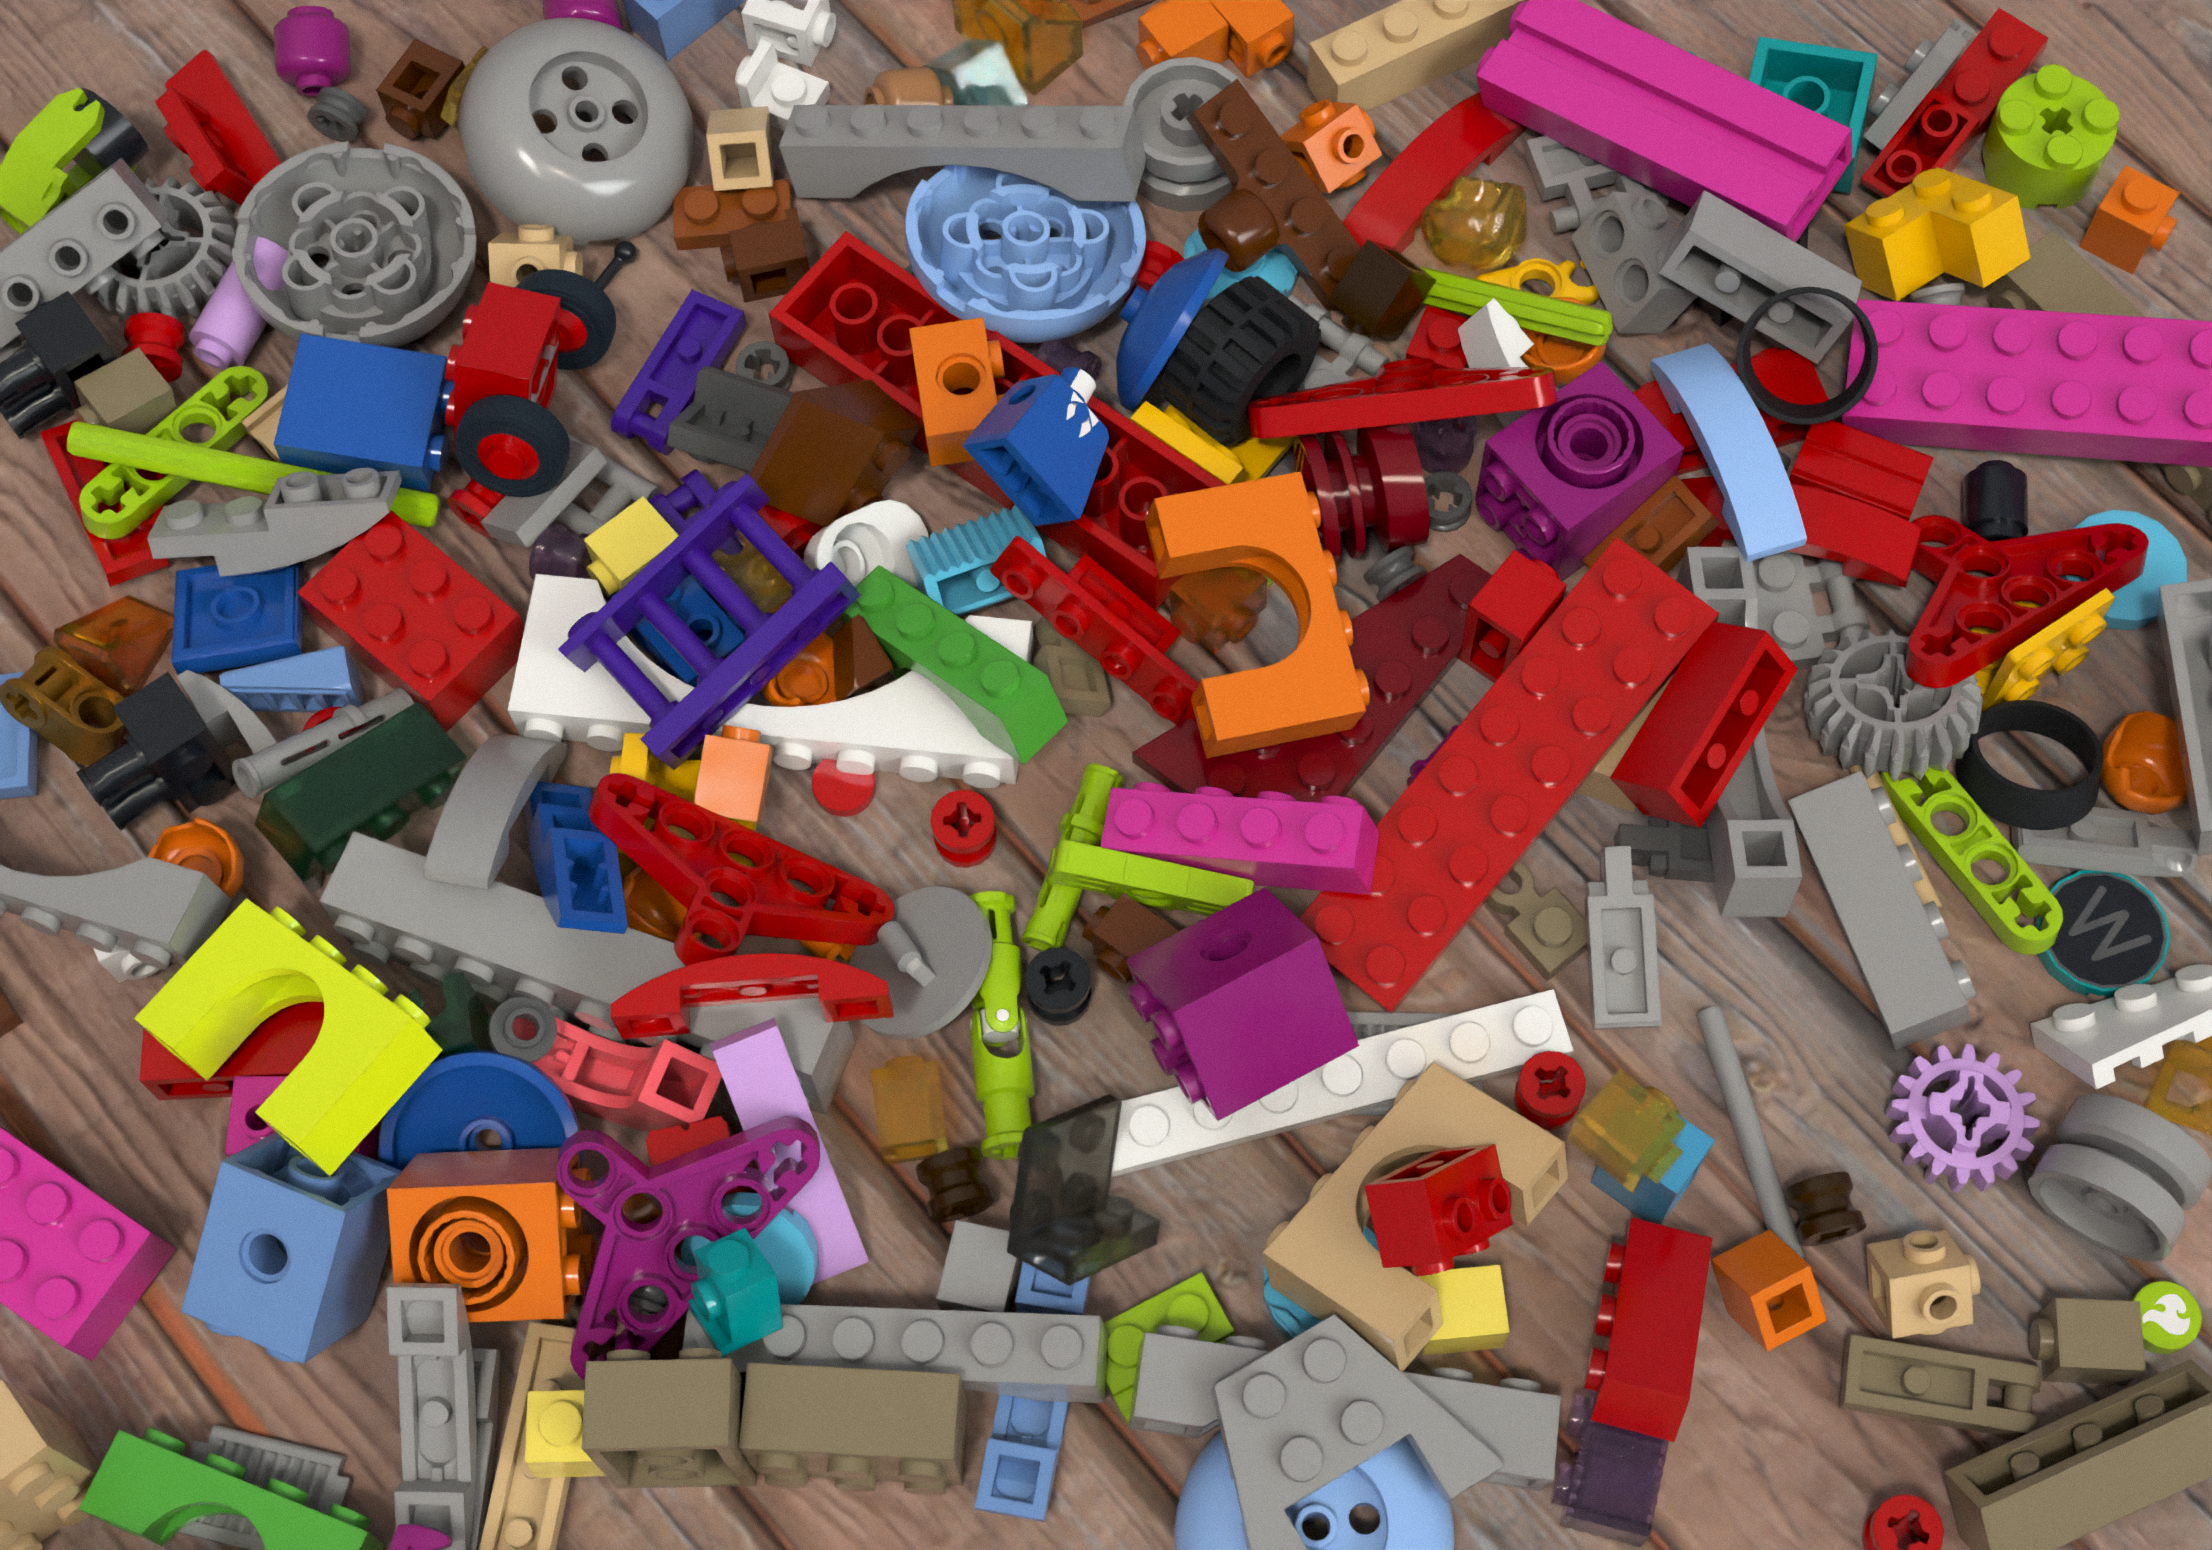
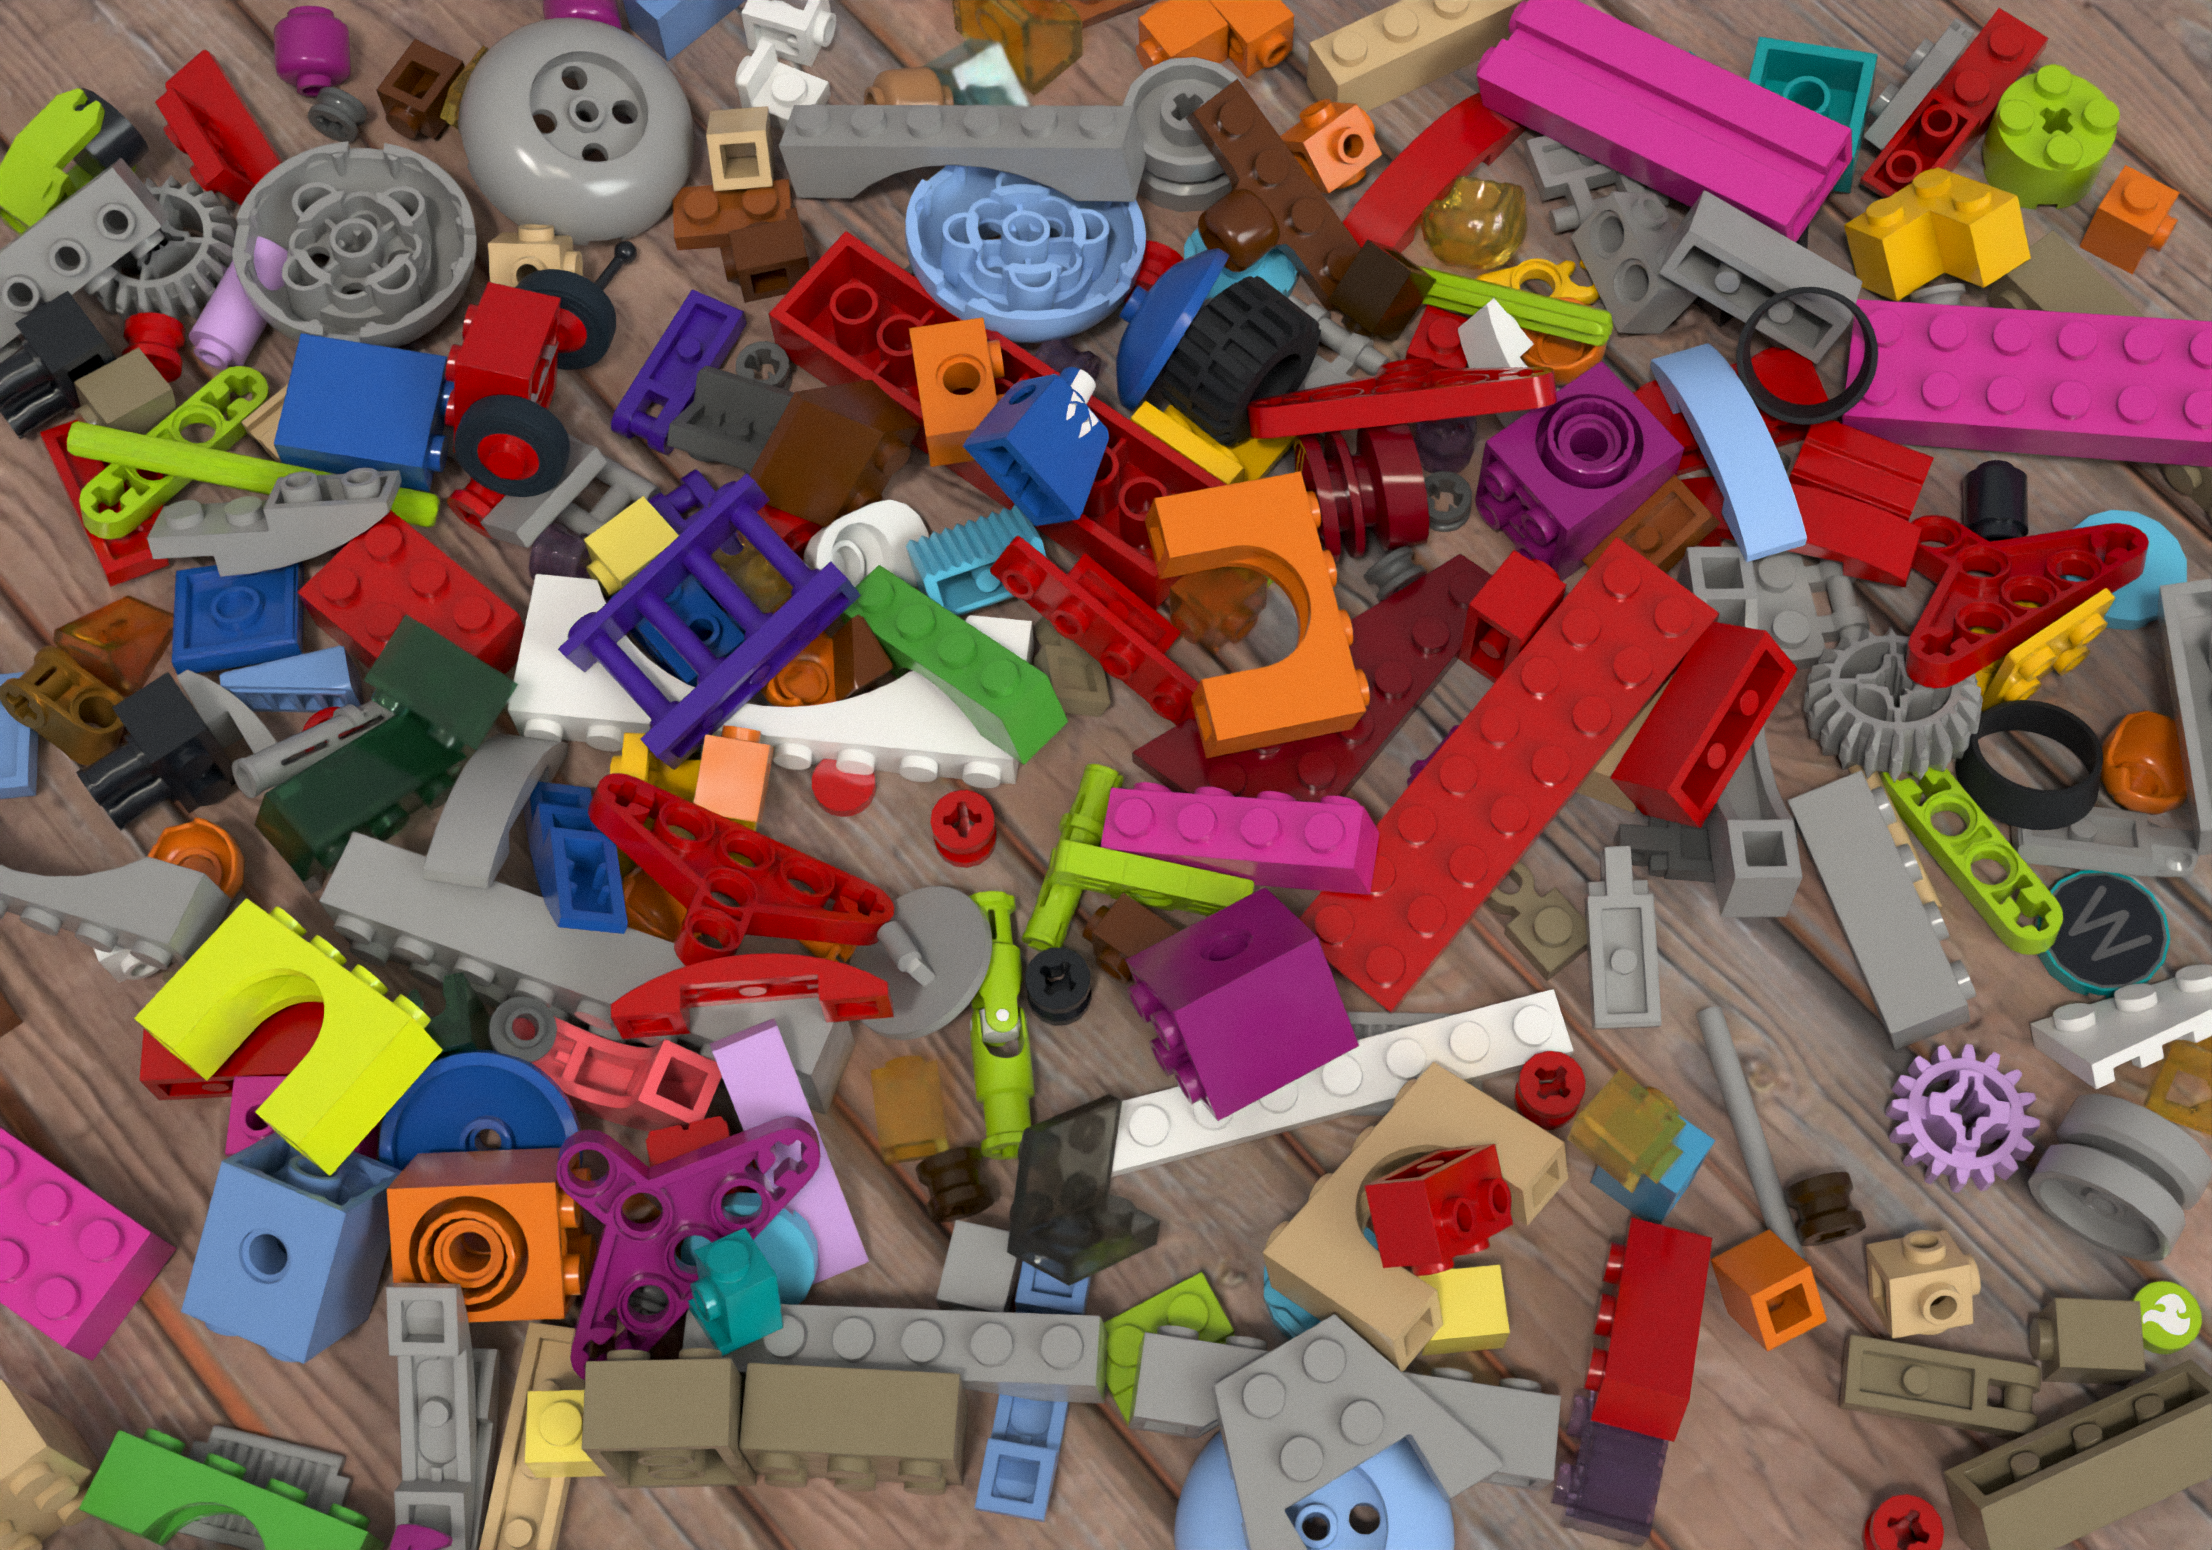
none -> clear green brick [364,614,520,754]

